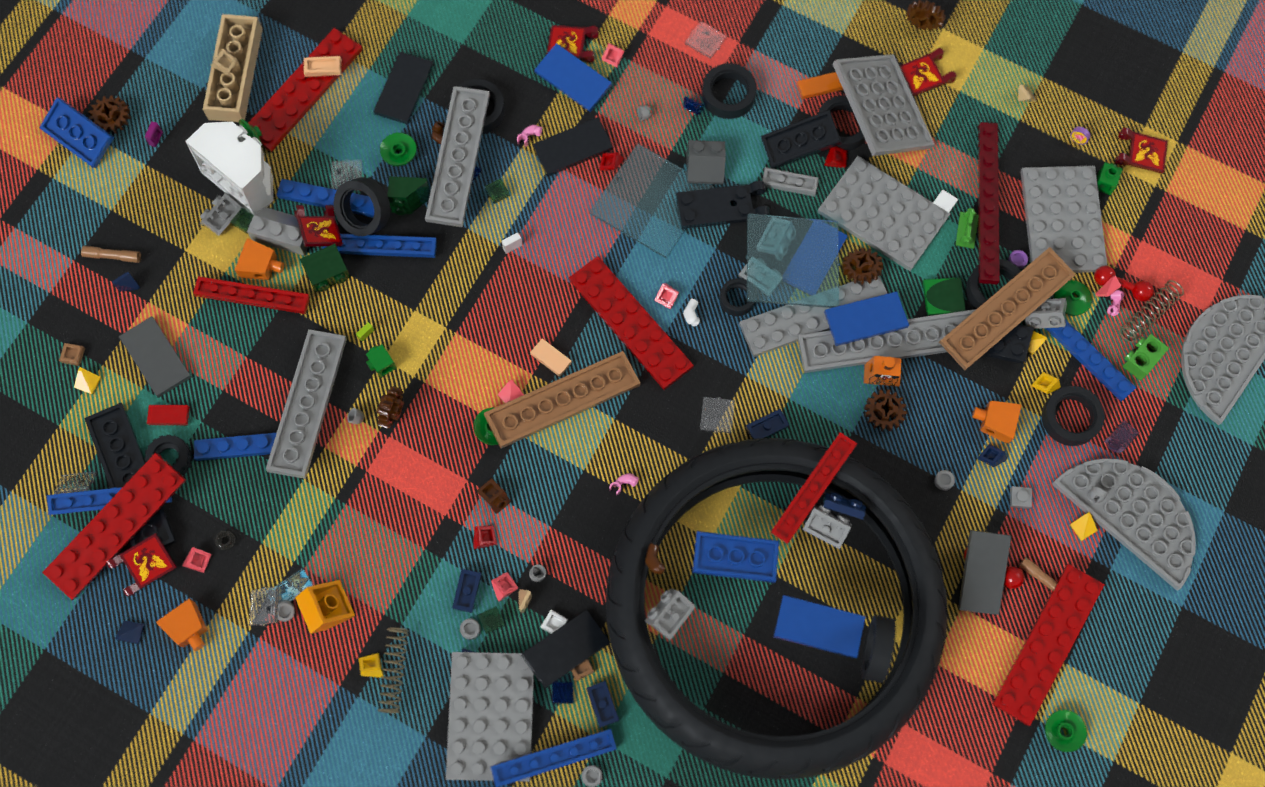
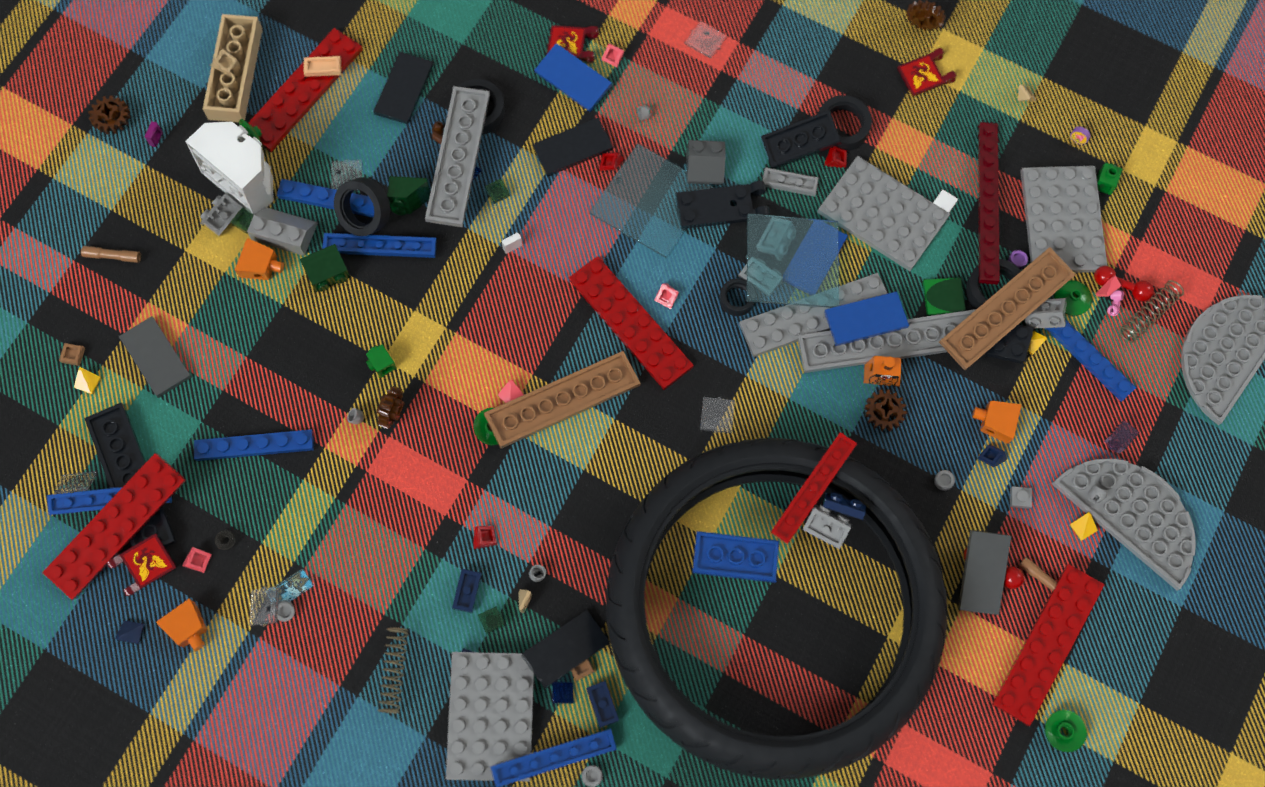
blue tile [39,97,114,168] -> none
dark blue slope [112,272,140,291] -> none
black tyre [145,435,193,475] -> none
red tile [147,405,190,426] -> none
red plate [193,276,310,314] -> none
light grey plate [266,329,347,479] -> none
flag [294,205,343,247] -> none
light orange slope [295,580,355,634] -> none
lime piece [356,322,374,342] -> none
yellow slope [359,653,384,678] -> none
green dish [380,133,417,166] -> none
light grey tile [460,619,481,640] -> none
reddish brown bracket [477,478,511,514] -> none
coral slope [491,572,518,602] -> none
bright pink arm [517,125,542,147] -> none
light nougat tile [530,339,572,377] -> none
white tile [541,610,568,634] -> none
bright pink arm [609,473,639,495] -> none
reddish brown arm [645,544,665,575] -> none
light grey bracket [645,589,696,640] -> none
clear blue slope [683,96,704,115] -> none
white arm [683,299,700,326] -> none
black tyre [702,63,757,119] -> none
dark blue plate [745,409,789,439] -> none
blue tile [773,595,866,658] -> none
orange tile [797,72,843,99] -> none
light grey plate [833,54,935,156] -> none
reddish brown gear [842,248,883,284] -> none
black tyre [862,615,896,683] -> none
bright green hinge [955,208,979,249] -> none
yellow slope [1032,372,1061,394] -> none
black tyre [1042,386,1105,446] -> none
flag [1115,128,1168,174] -> none
bright green brick [1122,334,1169,381] -> none

